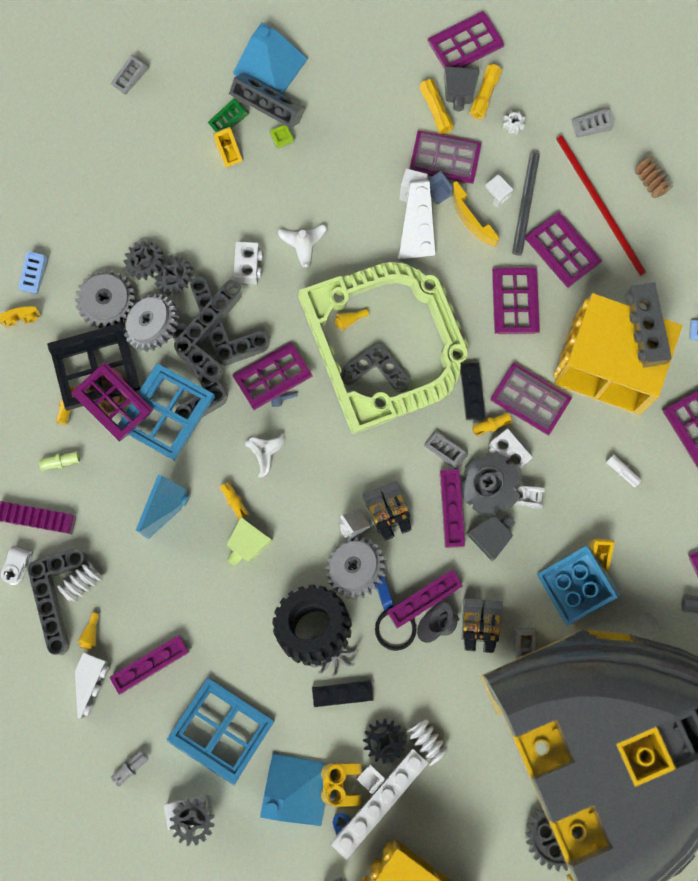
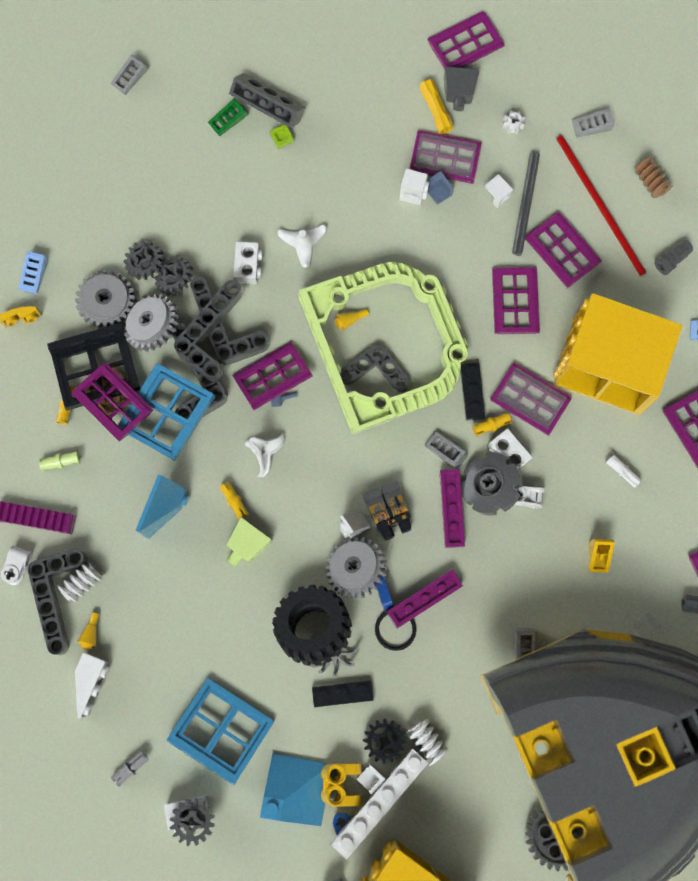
magenta gear [109,635,190,695] -> none
yellow slope [213,127,243,168] -> none
dark azure slope [233,22,307,94] -> none
white wing [398,180,435,260] -> none
dark grey piece [417,602,460,643] -> none
yellow slope [452,181,500,247] -> none
hips [461,598,503,653] -> none
dark grey torso [467,514,515,562] -> none
yellow axle [469,64,502,120] -> none
dark azure slope [537,545,622,626] -> none
dark grey brick [625,282,672,368] -> none
none -> dark grey axle [655,240,693,275]

